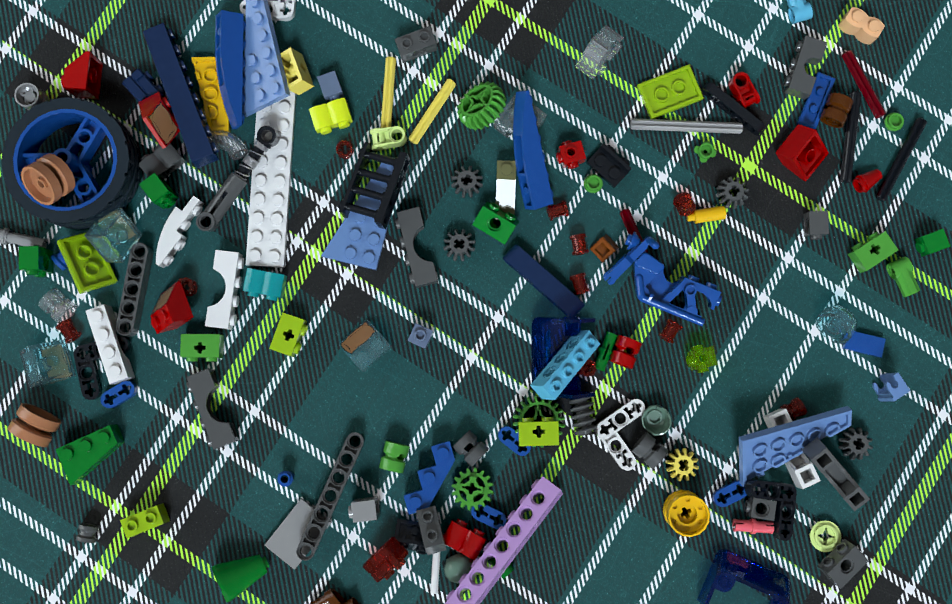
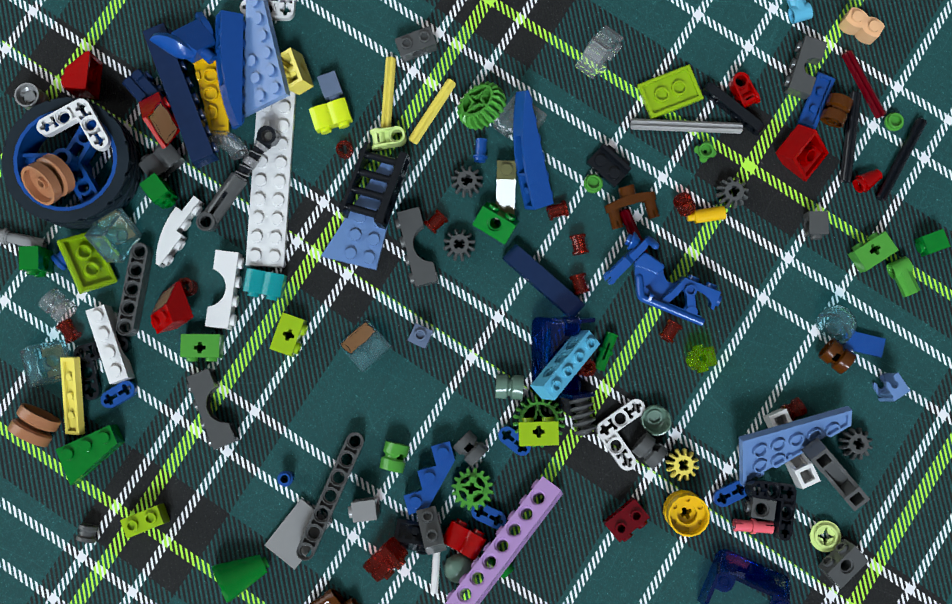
red brick [556,140,586,169] -> none
dark orange slope [590,234,619,263] -> none
red wheel [609,335,642,369] -> none
none -> white beam [36,98,111,152]
none -> light yellow plate [60,356,85,435]
none -> blue torso [150,11,217,64]
none -> clear red bush [423,209,449,234]
none -> blue pin [473,138,488,163]
none -> sand green wheel [495,374,524,400]
none -> dark red brick [602,497,650,542]
none -> reddish brown connector [604,184,660,230]
none -> reddish brown wheel [818,338,856,374]

